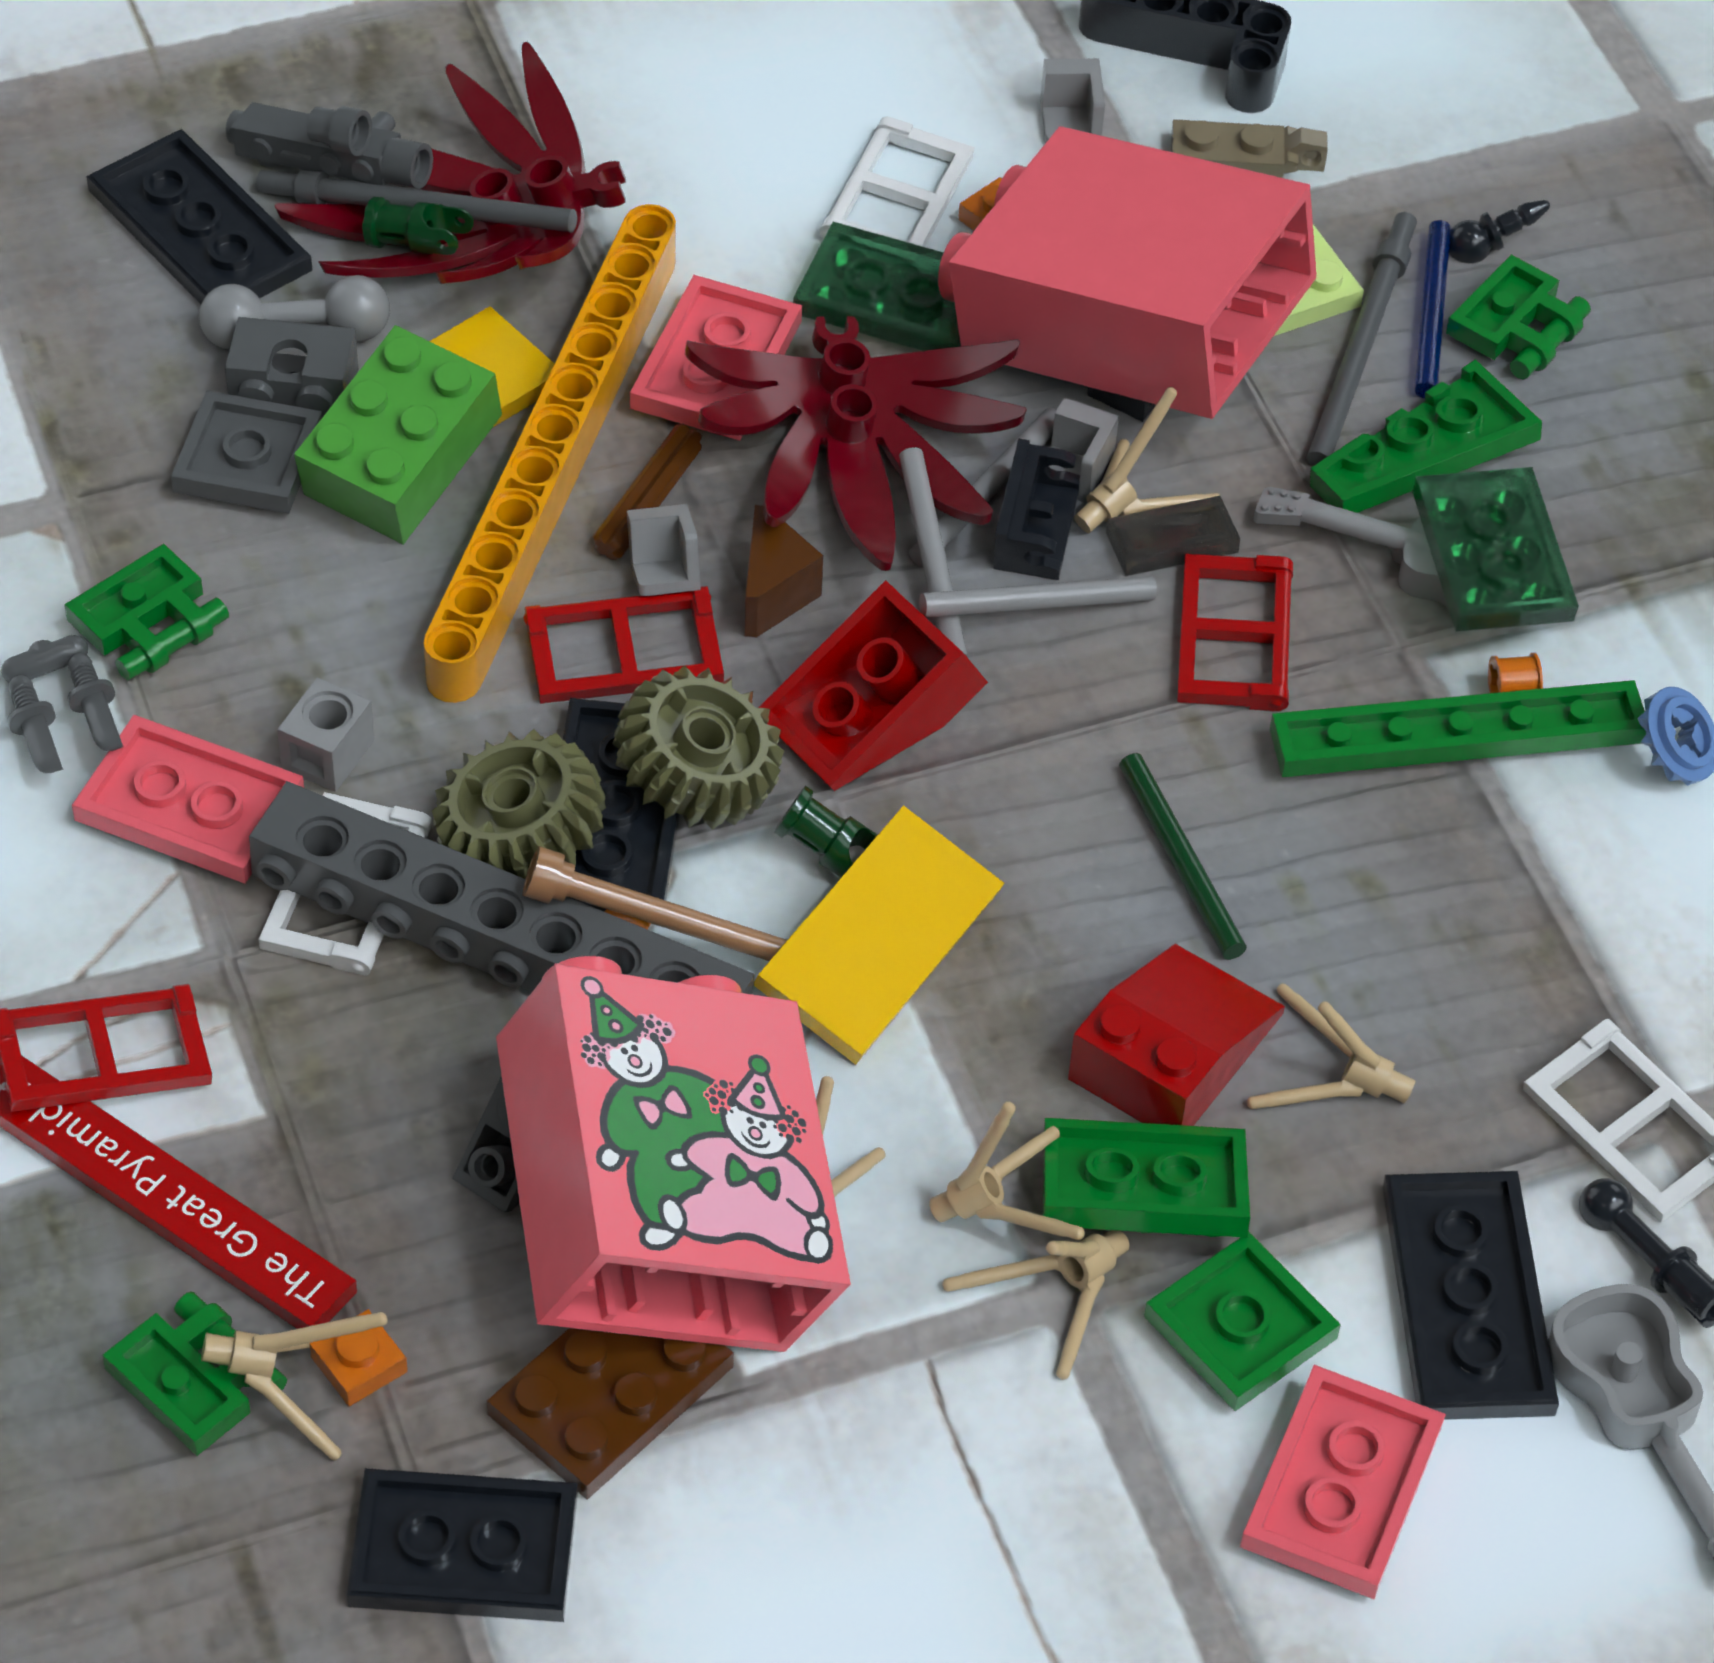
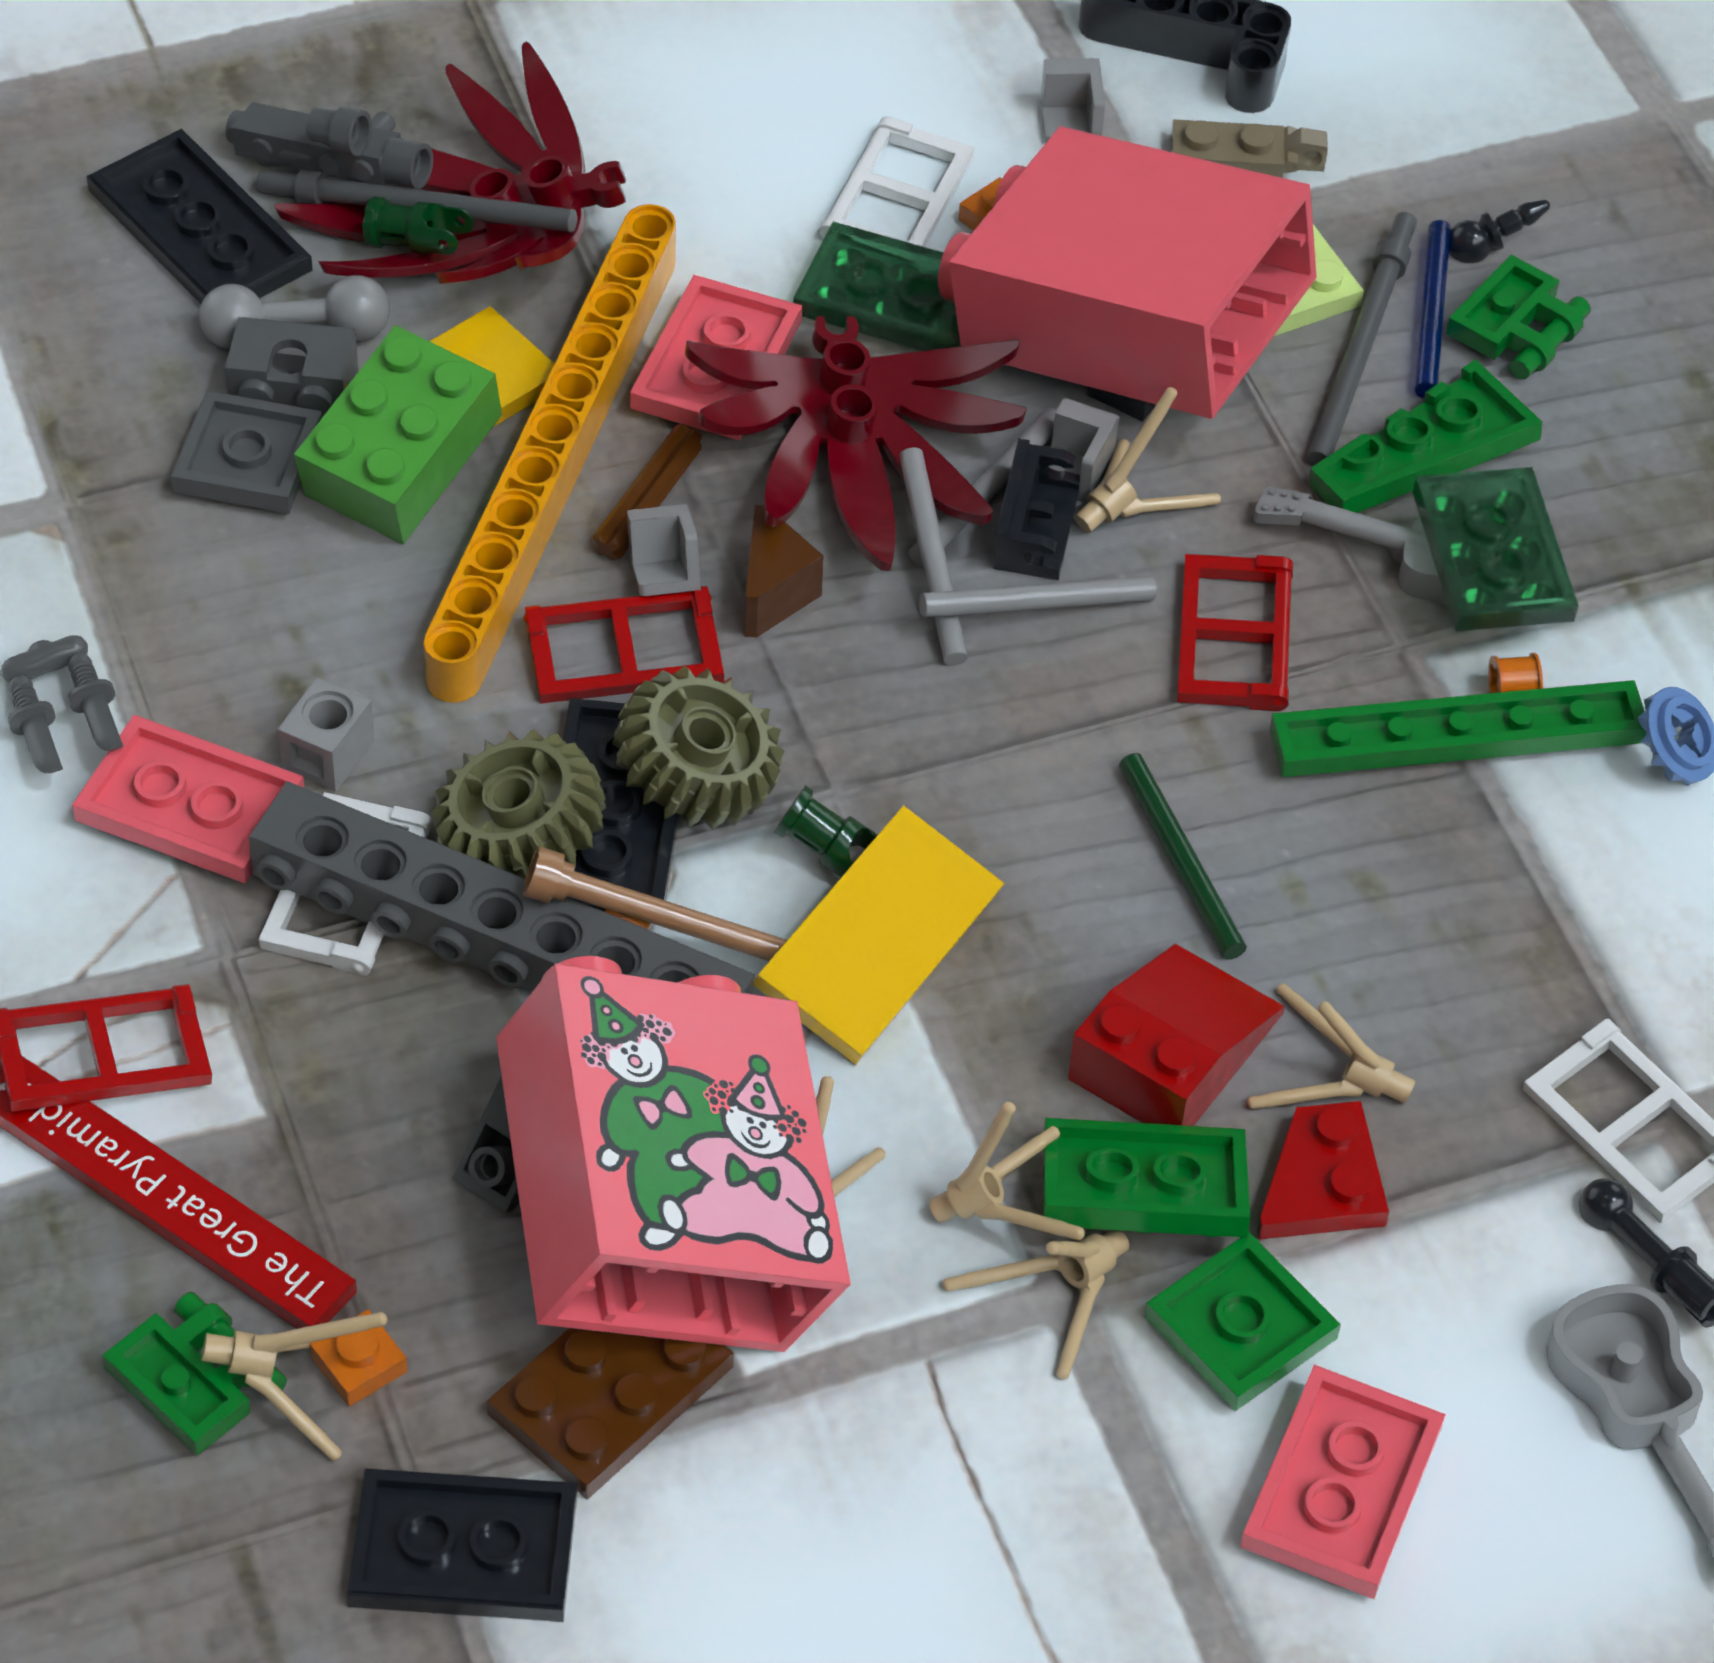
green plate [64,543,229,681] -> none
red slope [758,580,988,791] -> none
clear smoke tile [1106,496,1241,576] -> none
black tile [1382,1171,1559,1420] -> none
none -> red wing [1257,1101,1389,1240]

